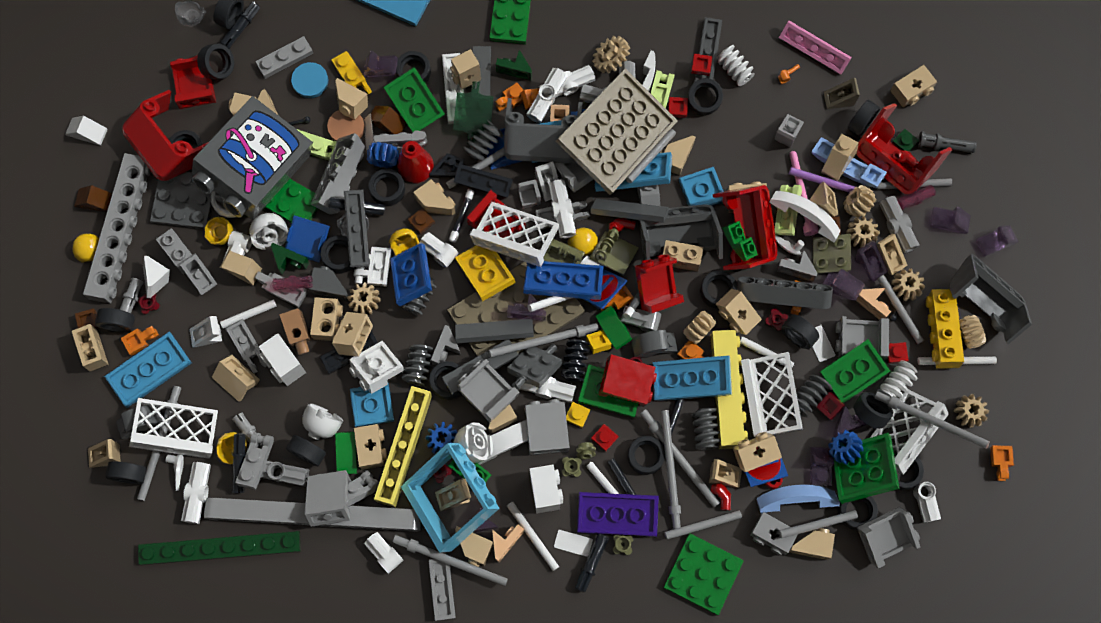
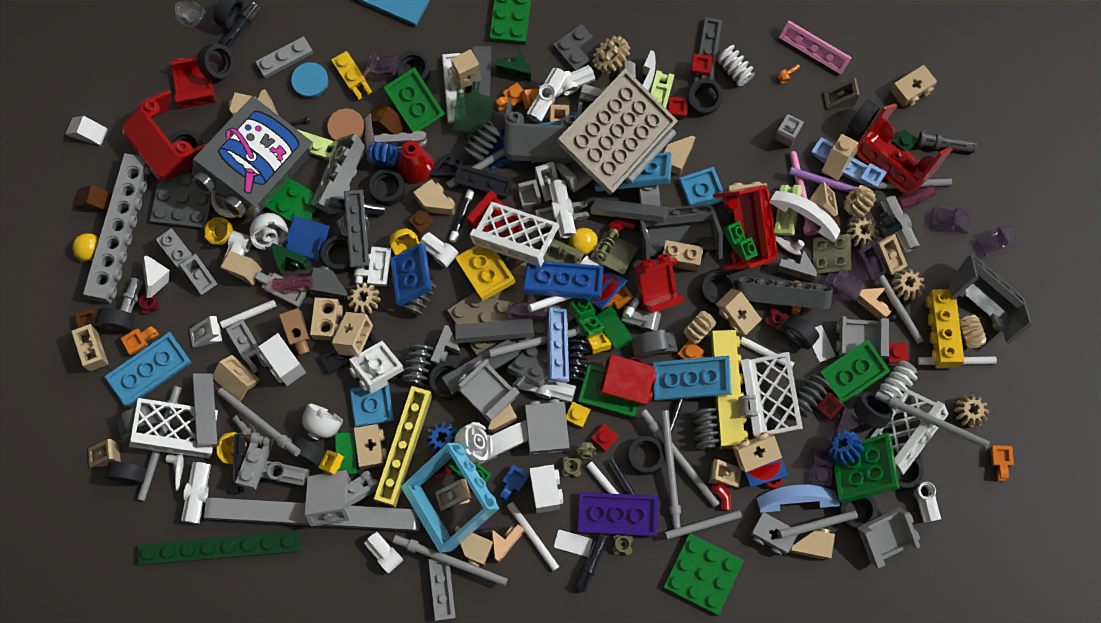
tan slope [335,78,368,120] -> none
none -> tile [192,373,218,447]
none -> light grey bar [217,388,301,456]
none -> yellow plate [318,450,344,475]
none -> blue plate [500,464,530,502]
none -> medium blue tile [547,307,569,383]
none -> dark grey plate [553,24,593,71]
none -> green slope [569,298,605,338]
none -> light grey bush [738,395,758,418]
none -> black tile [876,211,903,237]

